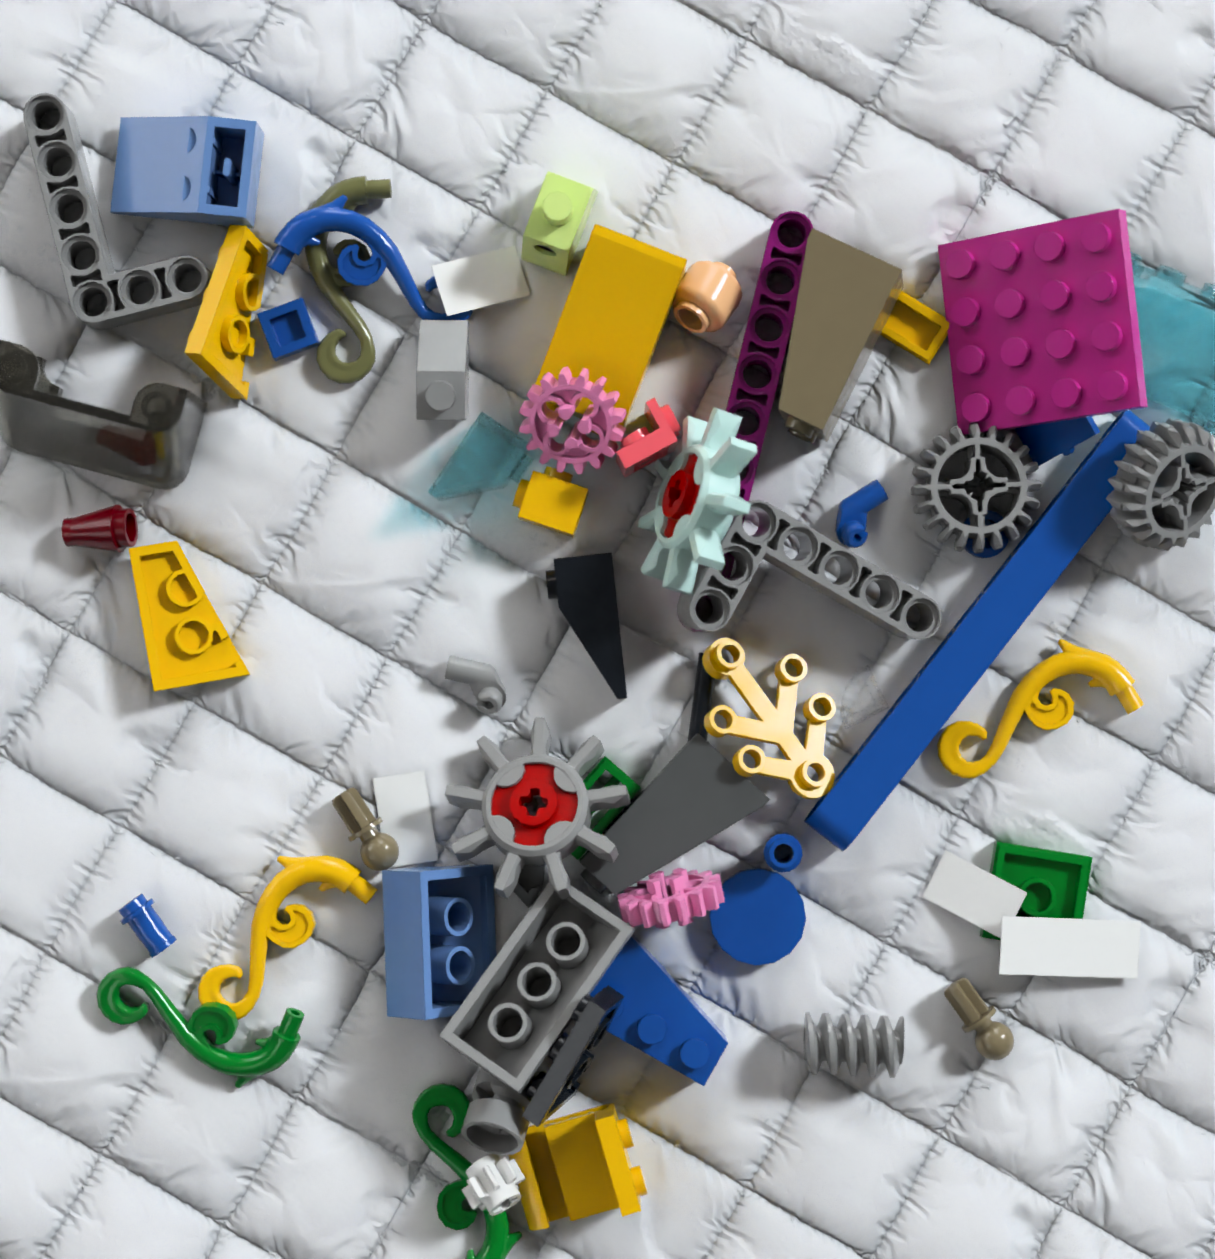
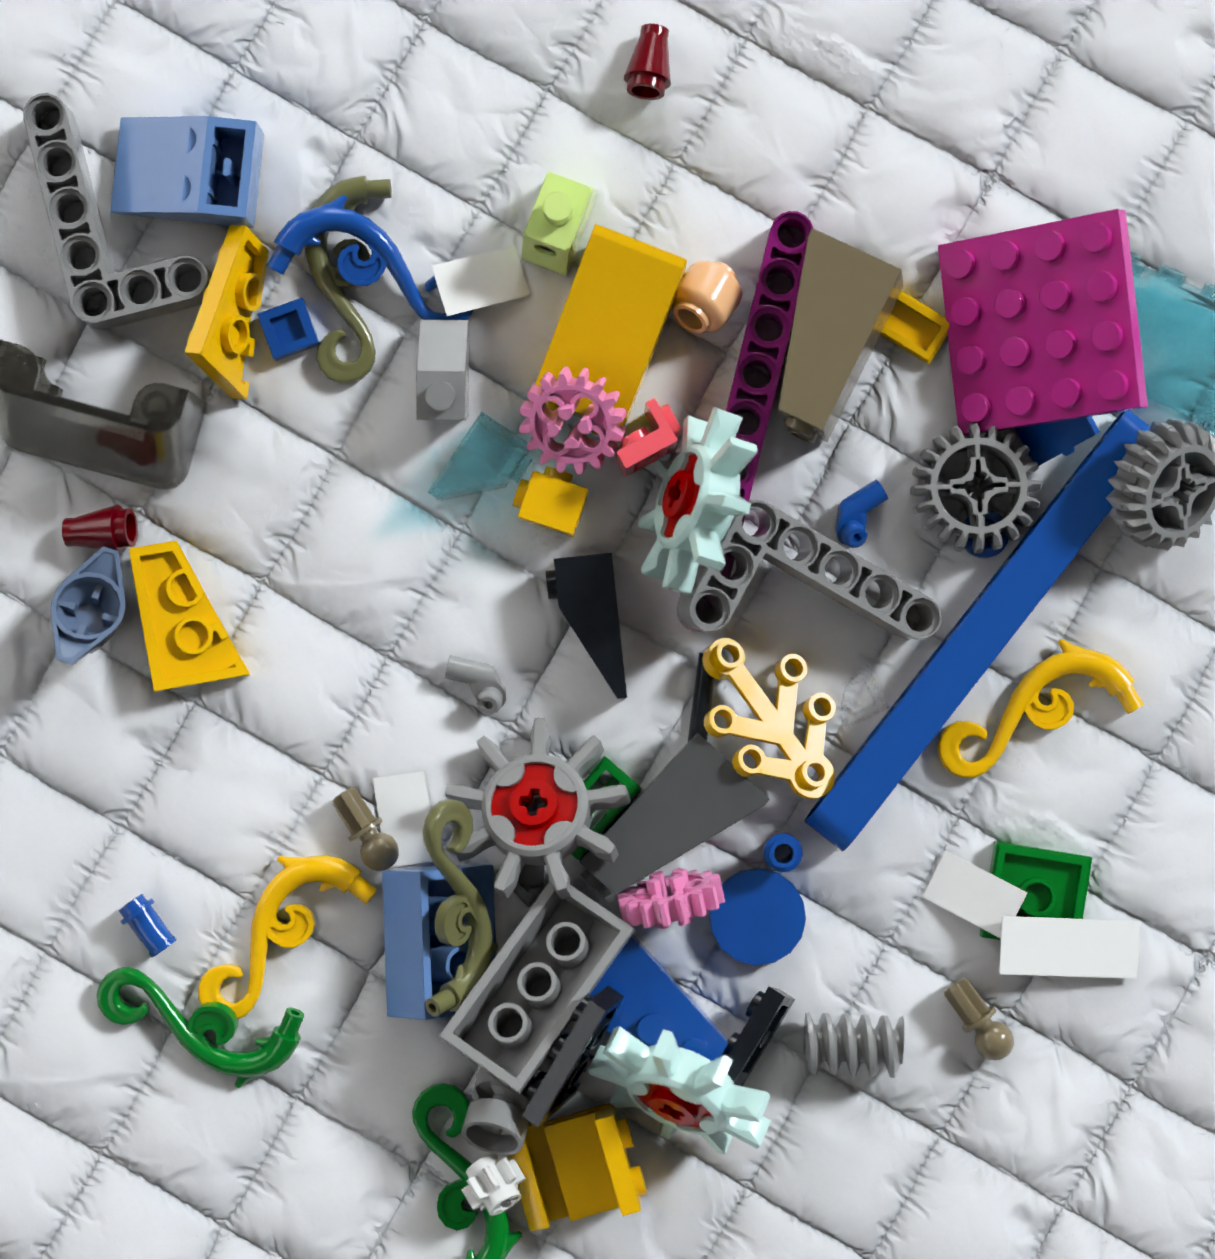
none -> sand blue hat [51,546,125,666]
none -> olive plant [423,799,498,1017]
none -> light aqua gear [588,1026,771,1154]
none -> dark red cone [623,23,671,100]
none -> black hinge [721,986,795,1087]

